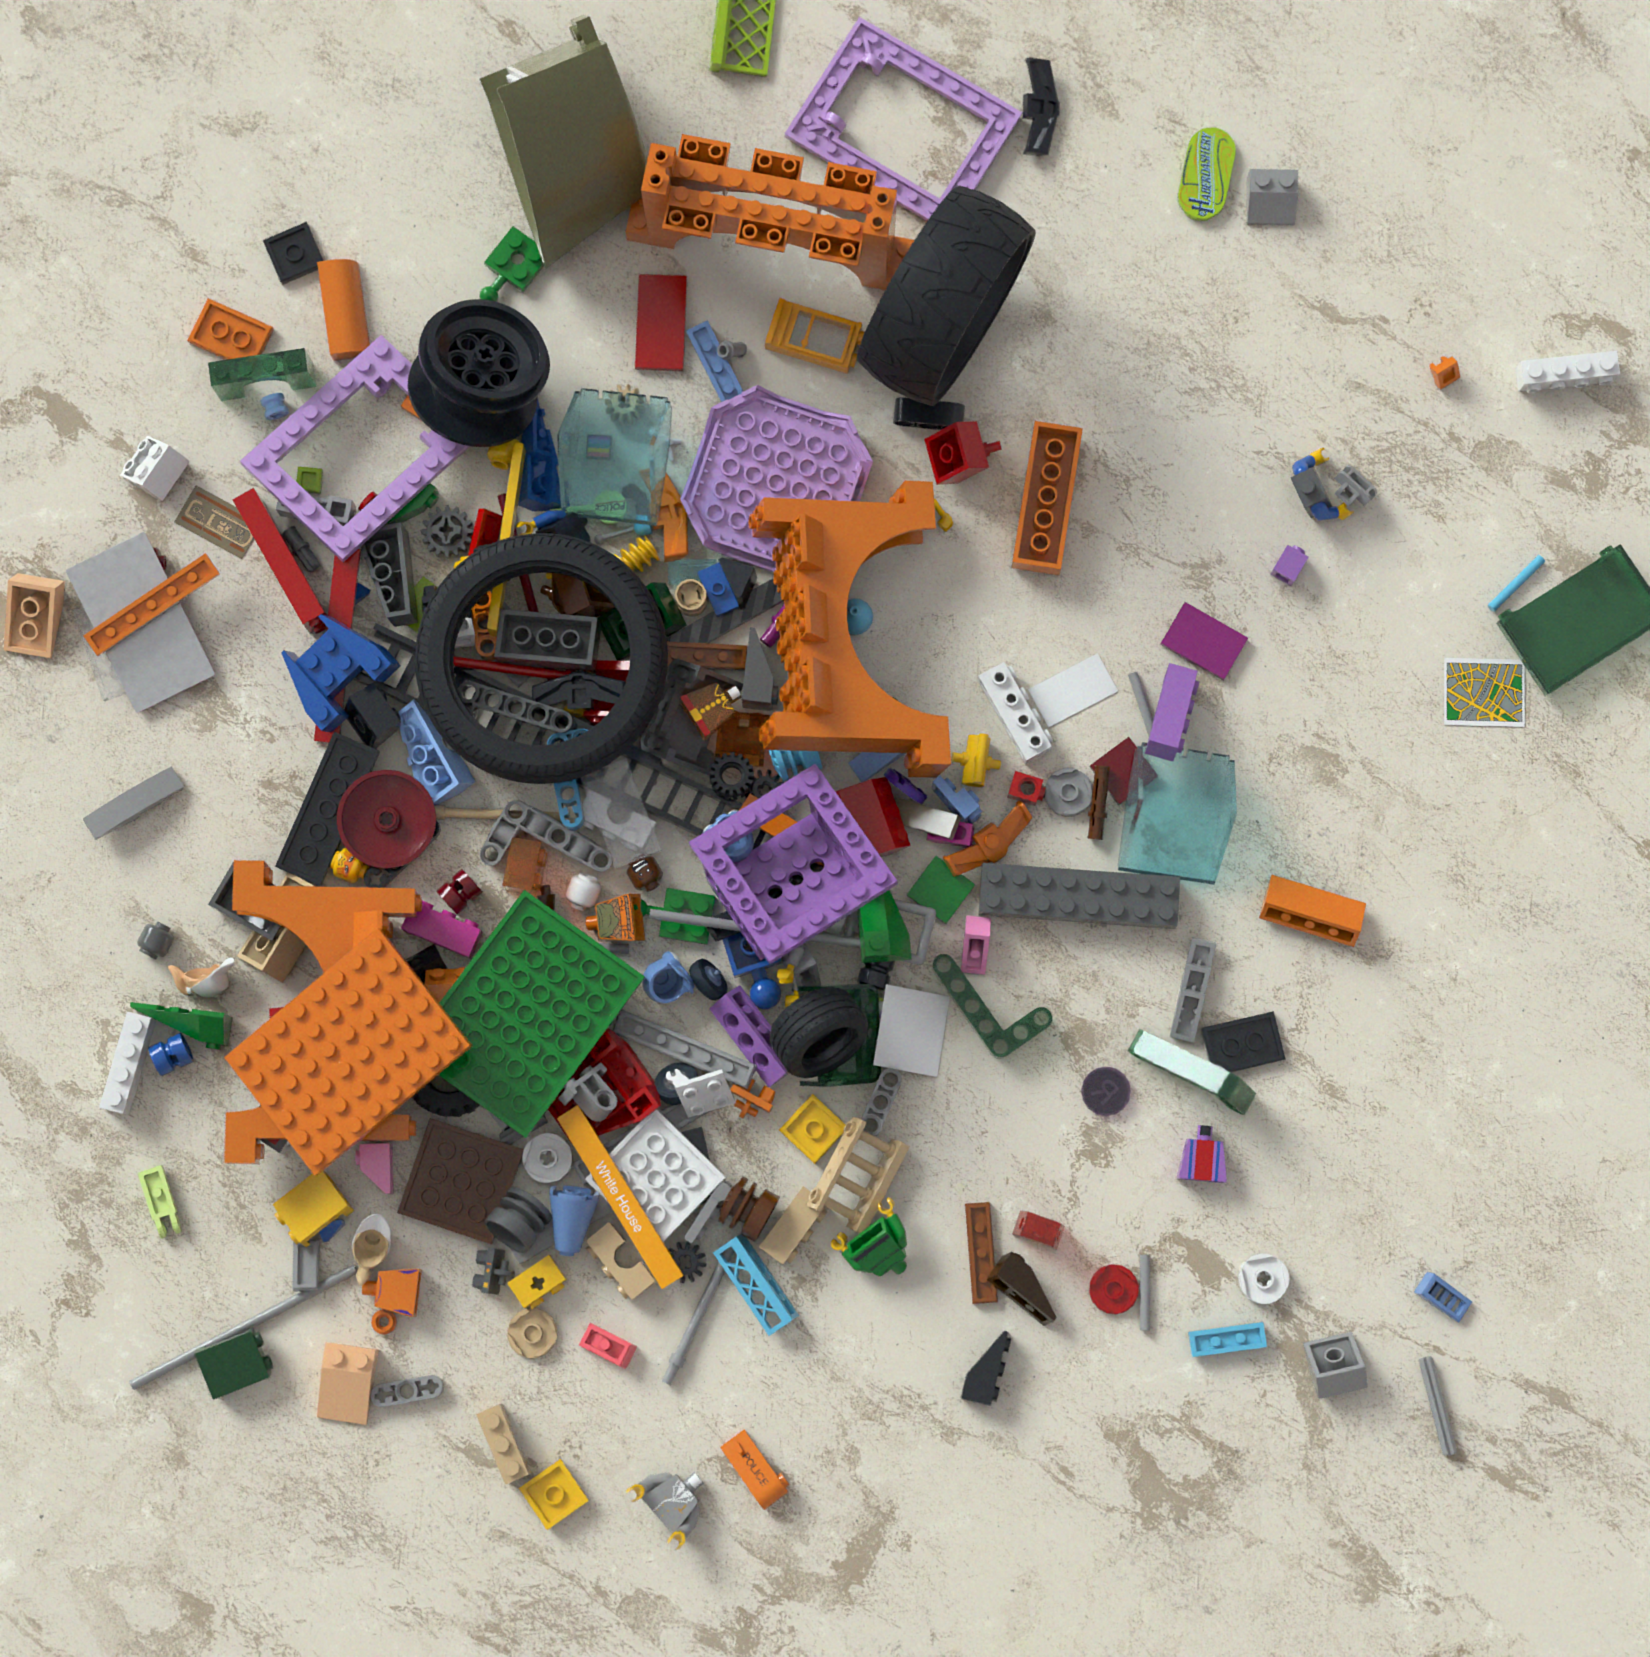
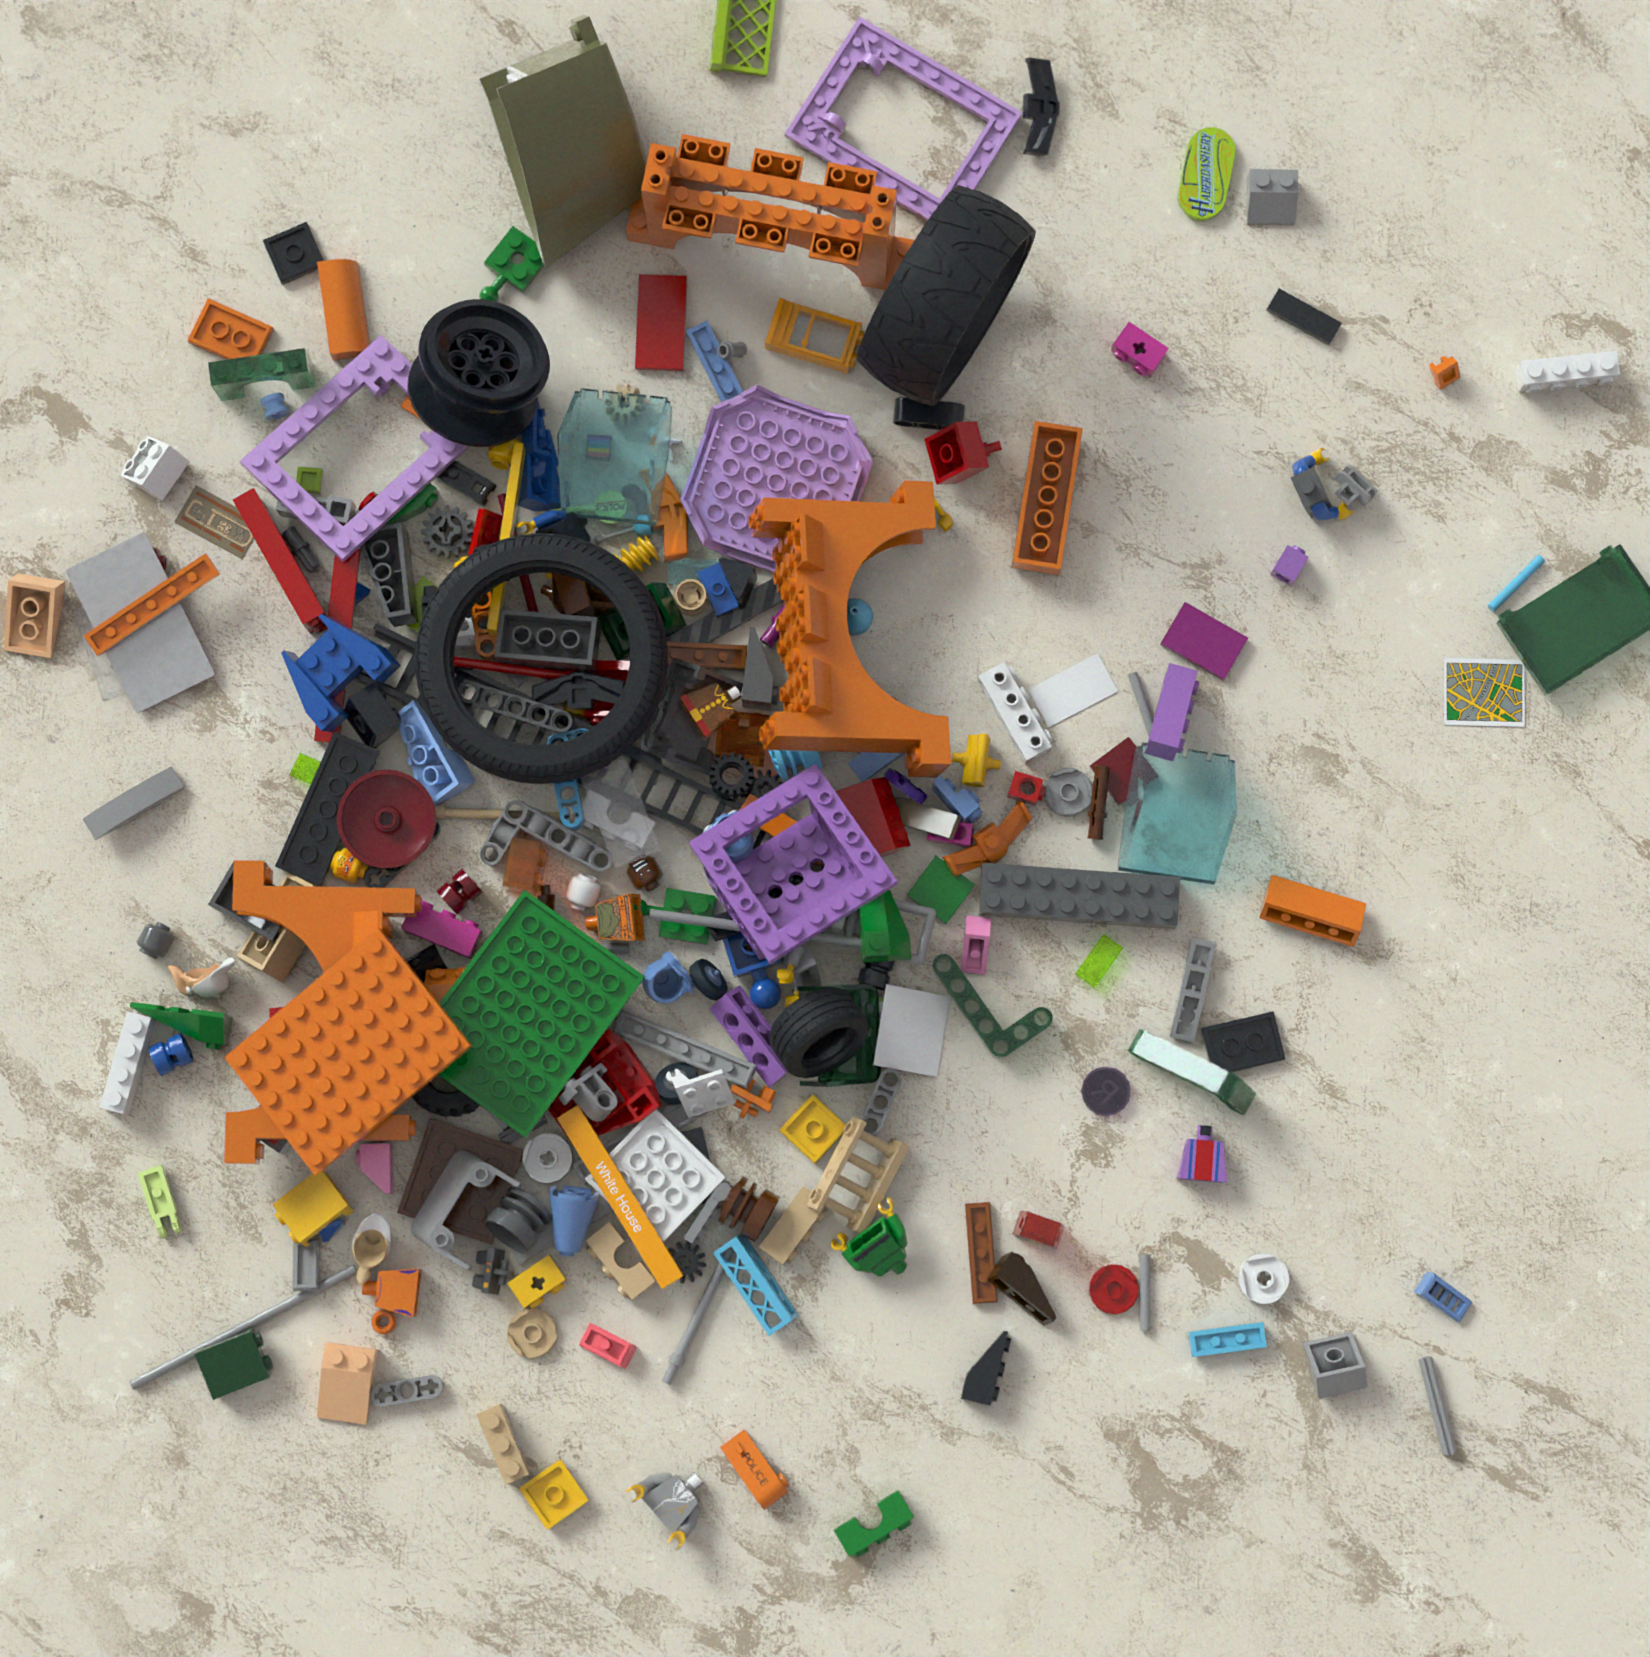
none -> clear neon green tile [289,753,320,785]
none -> light grey windscreen [411,1150,523,1271]
none -> black plate [436,460,497,507]
none -> green arch [834,1490,914,1558]
none -> clear neon green tile [1075,934,1123,988]
none -> dark pink brick [1111,322,1169,378]
none -> black tile [1266,288,1342,345]

